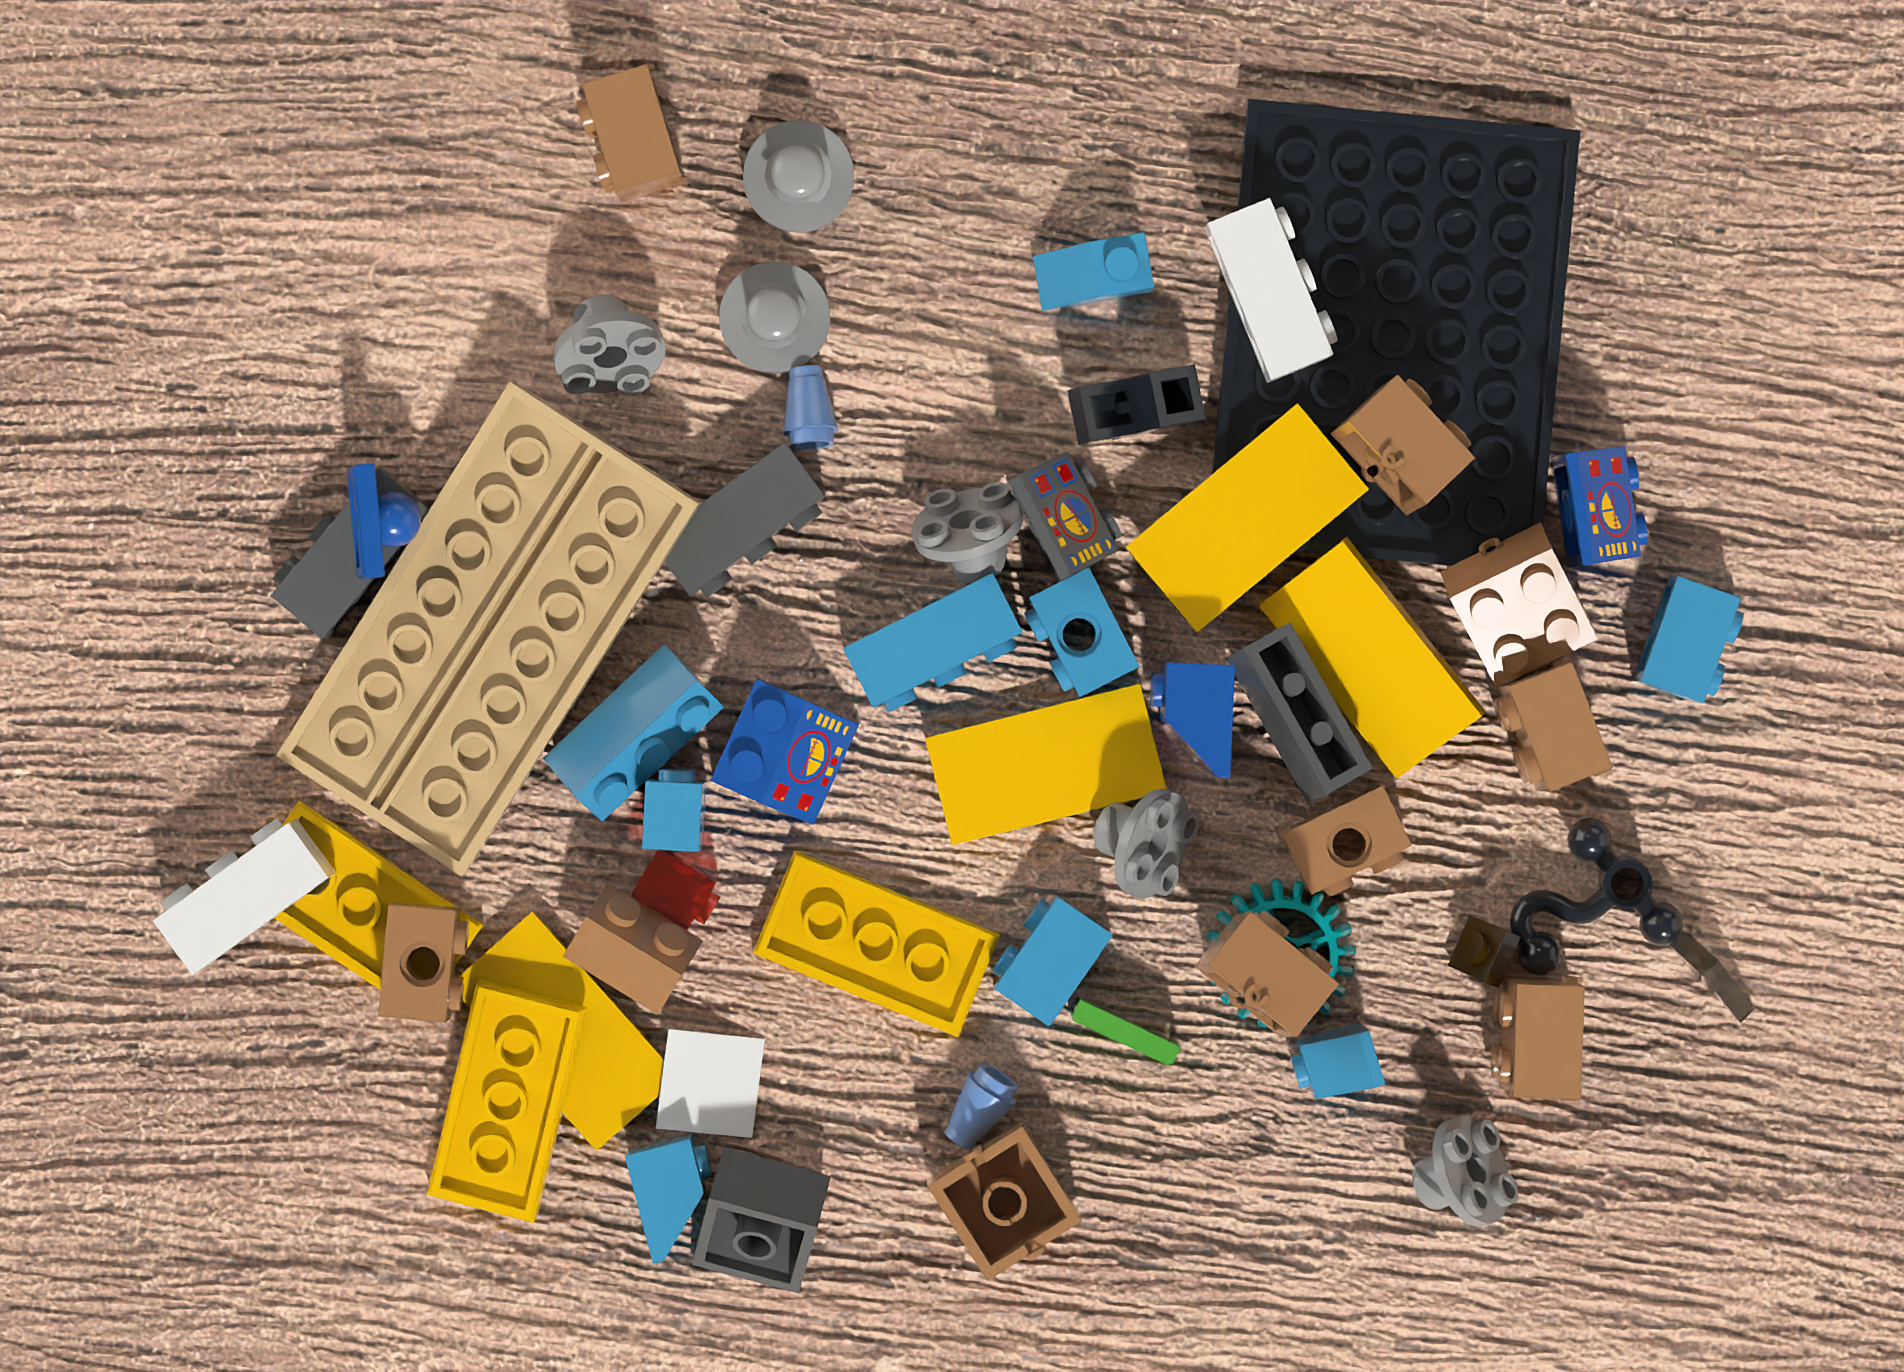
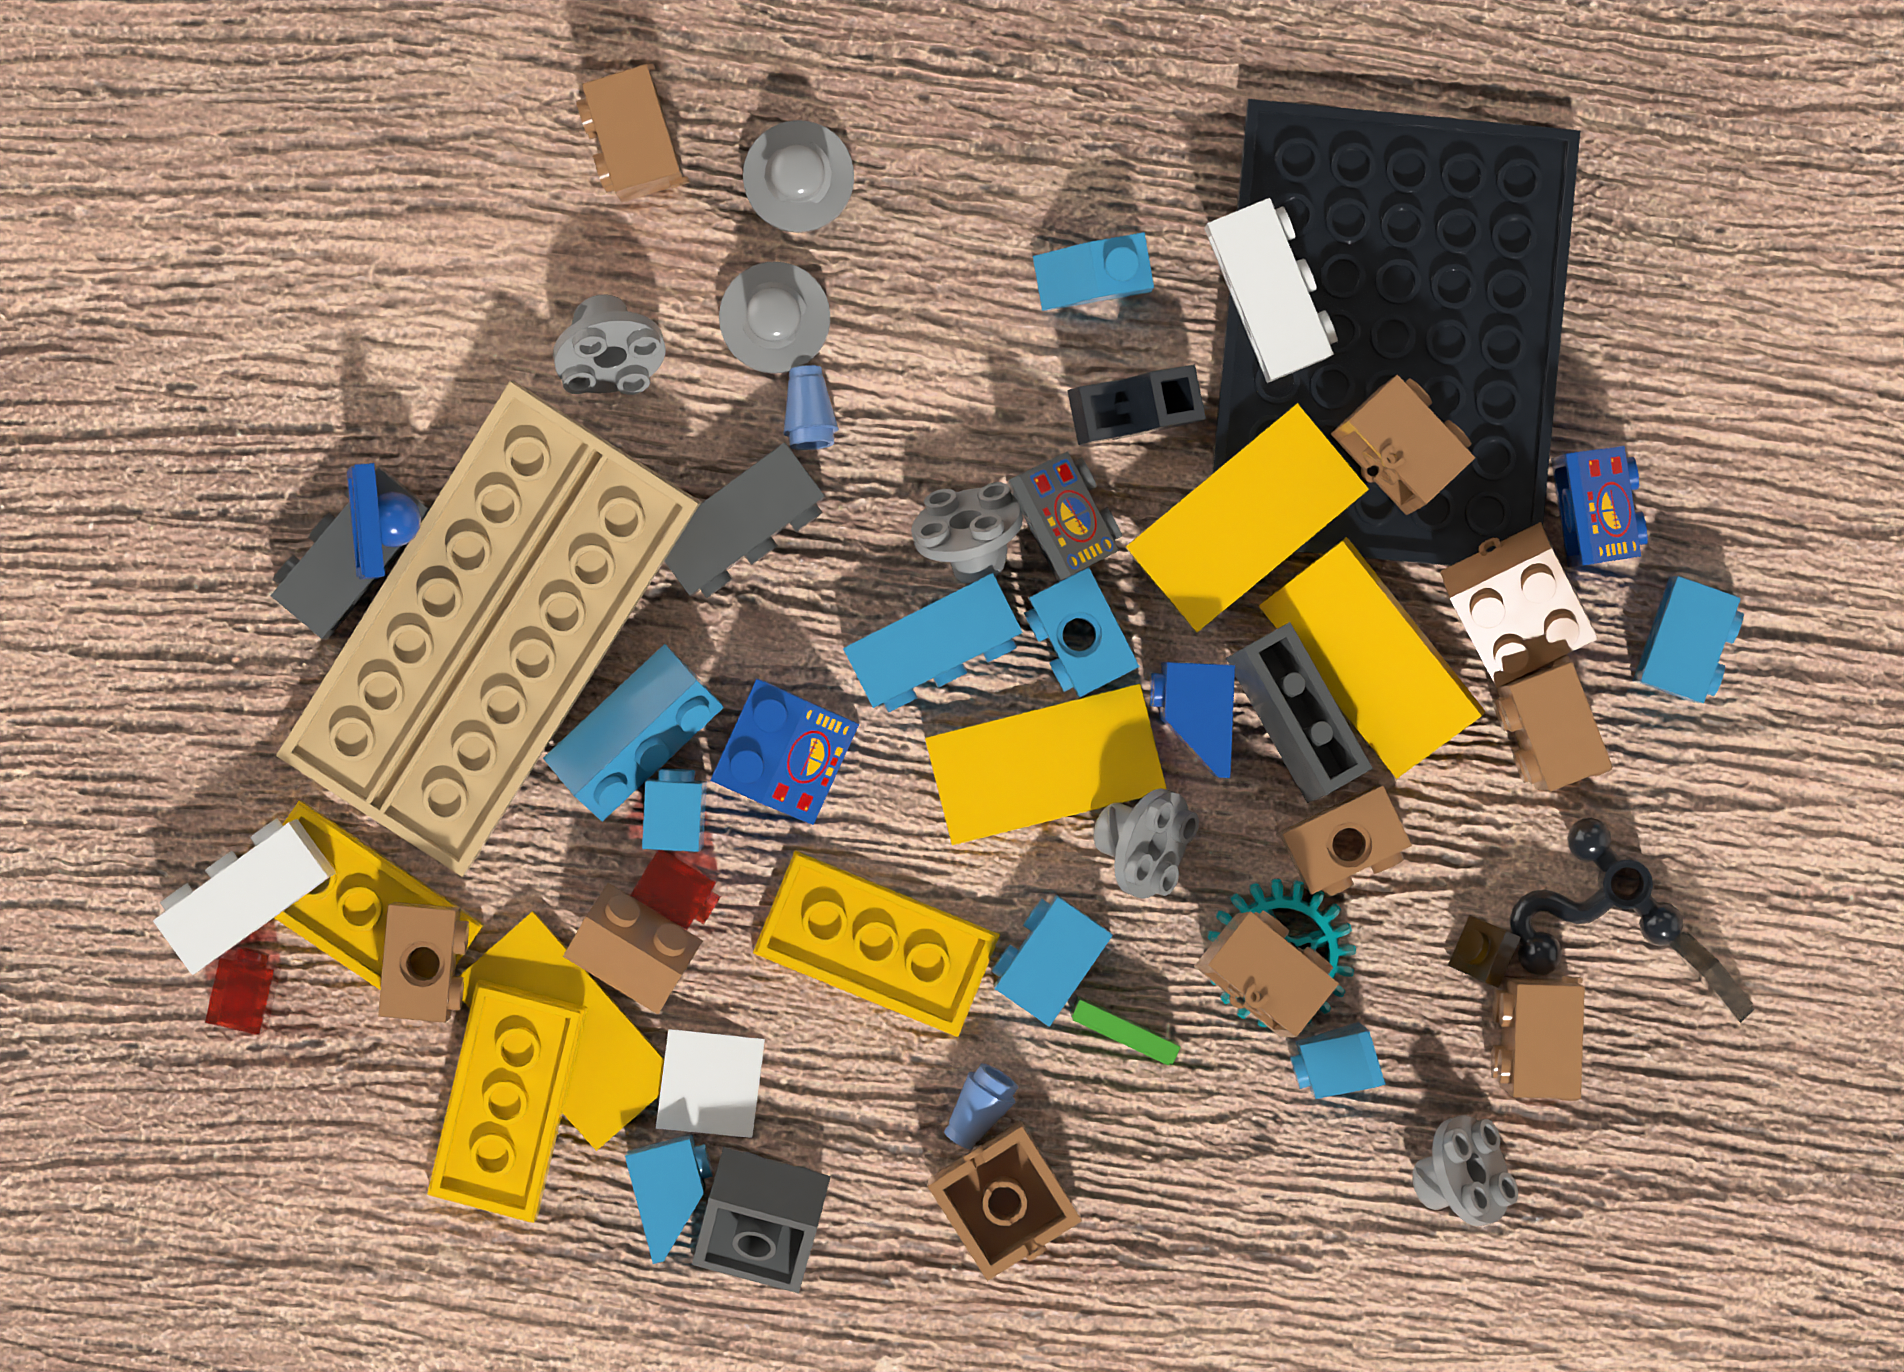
none -> clear red brick [205,947,282,1035]

